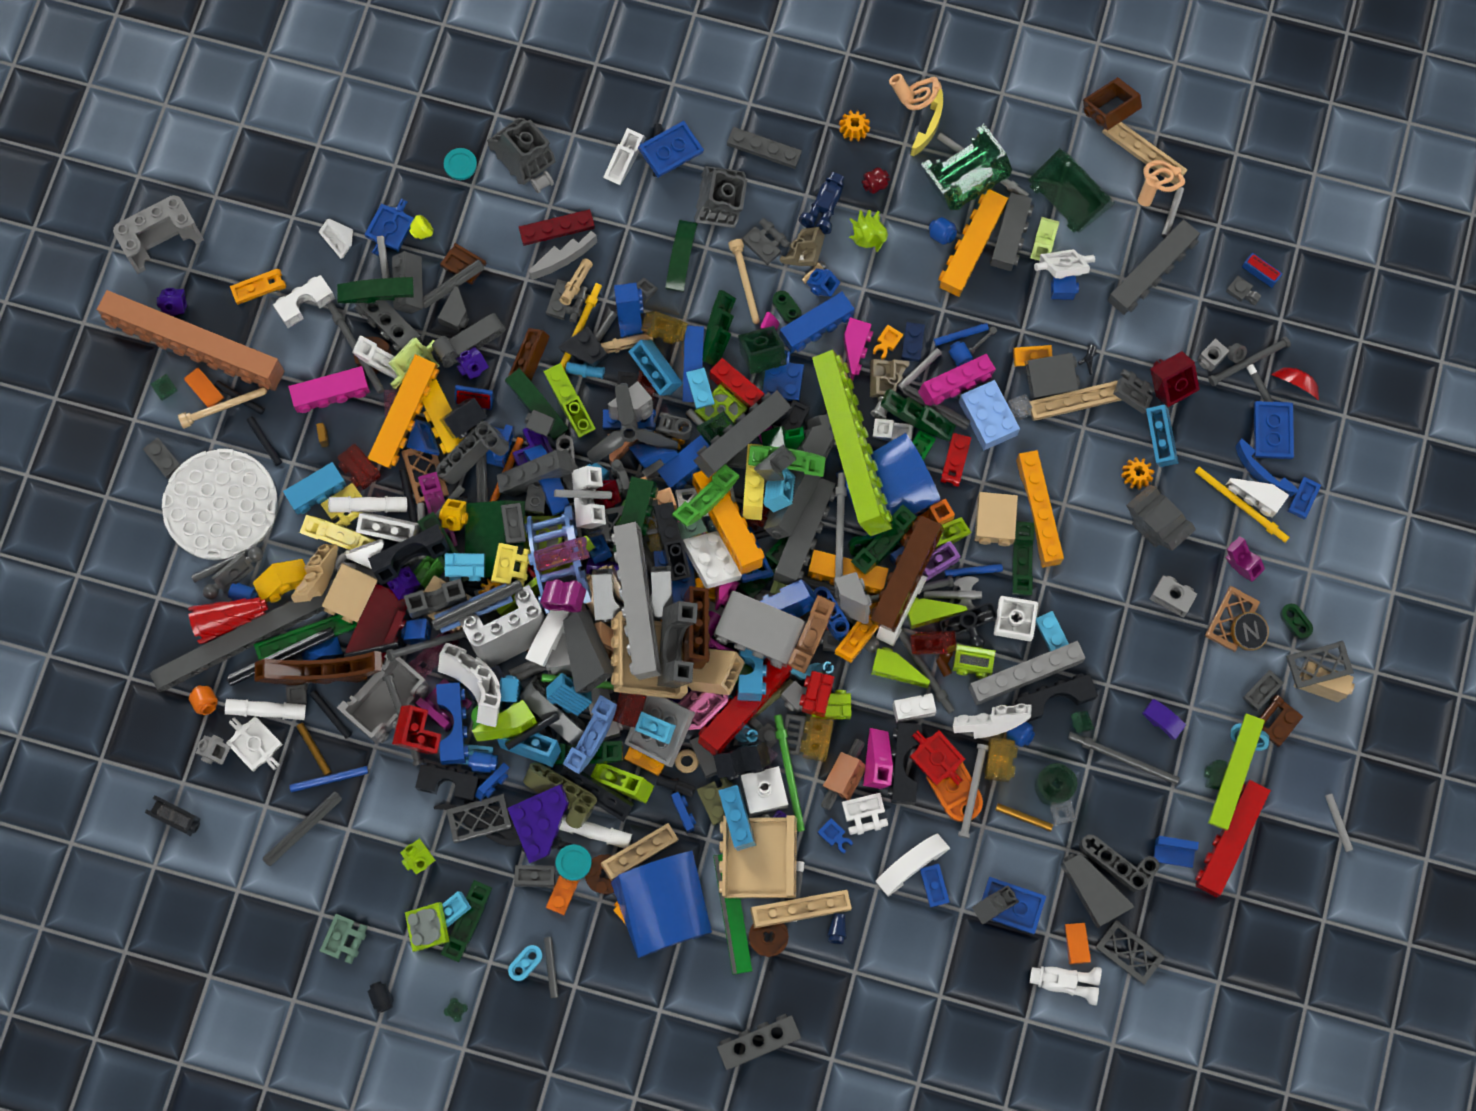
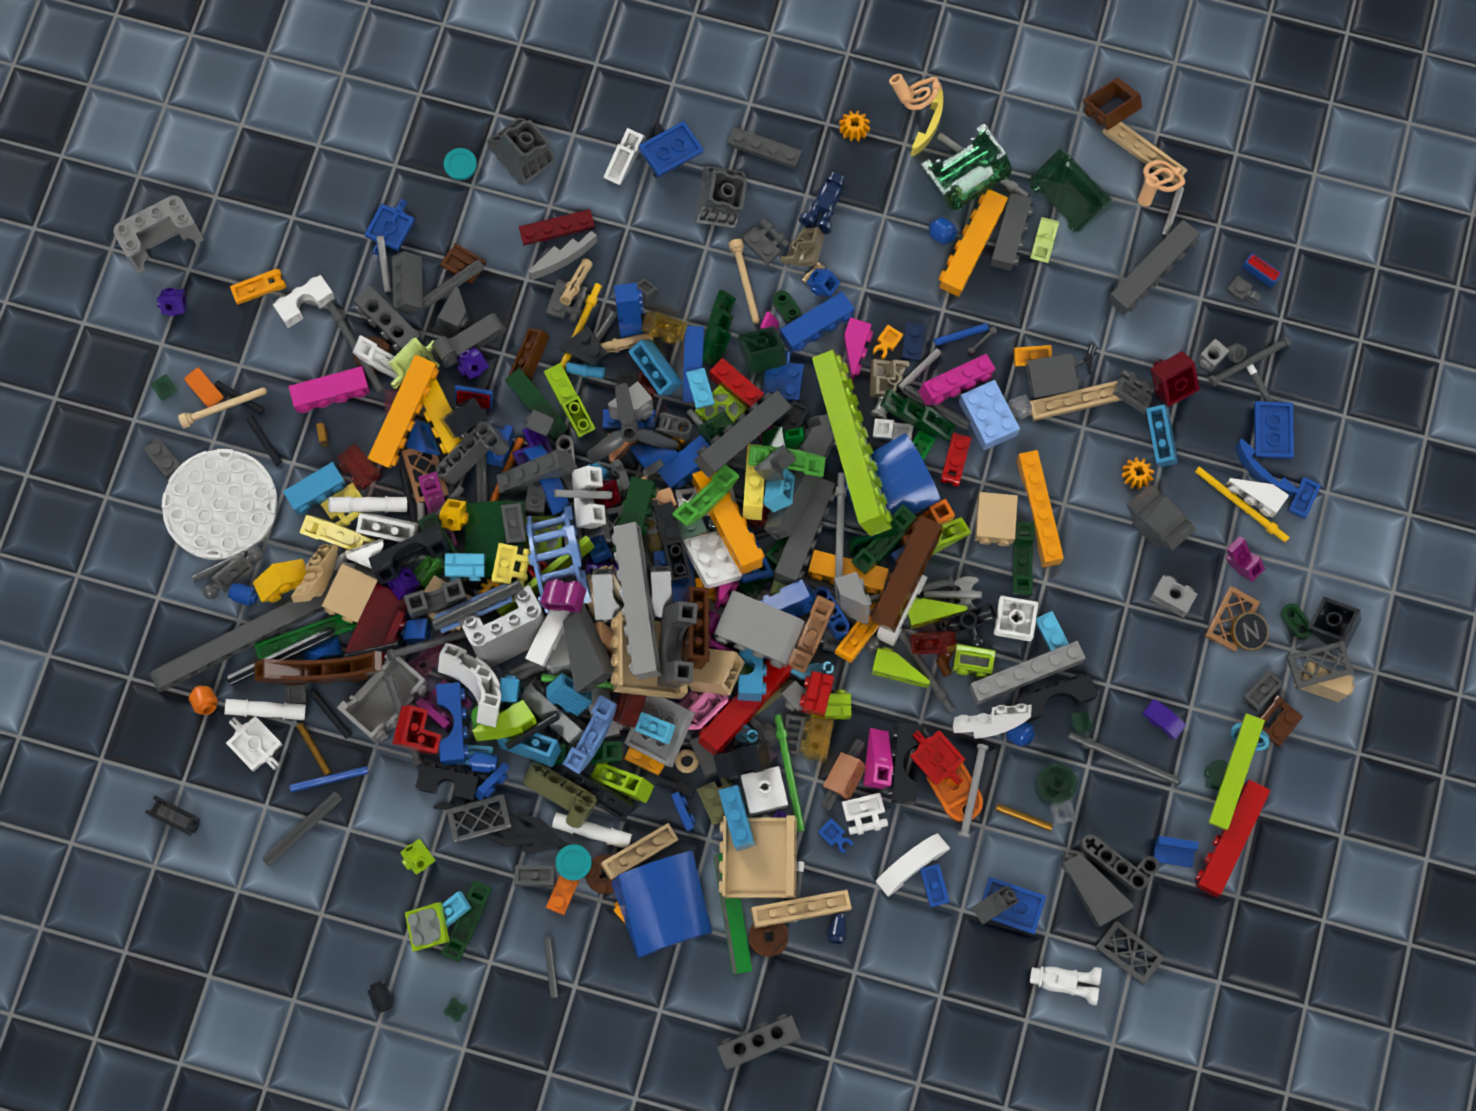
nougat brick [97,290,285,391] -> none
red cone [188,597,268,644] -> none
light grey brick [196,735,231,765] -> none
white slope [319,219,353,259] -> none
sand green plate [320,914,367,964] -> none
dark green slope [337,277,414,303] -> none
neon yellow cone [409,215,434,239] -> none
dark purple plate [507,784,569,863] -> none
medium azure plate [508,945,543,981] -> none
light grey bush [530,170,554,193] -> none
clear pink plate [534,537,590,572] -> none
dark green slope [666,220,698,292] -> none
lime hair [849,210,888,252] -> none
dark red piece [862,167,890,194] -> none
white brick [892,693,936,723] -> none
medium lavender brick [923,541,961,581] -> none
blue bar [945,564,1003,578] -> none
blue brick [948,341,973,367] -> none
clear yellow brick [985,737,1018,782] -> none
white plate [1034,249,1095,279] -> none
blue brick [1051,276,1079,300] -> none
orange slope [1065,923,1091,965] -> none
red piece [1271,367,1319,400] -> none
light grey bar [1325,794,1354,852] -> none
none -> black slope [1308,597,1361,649]

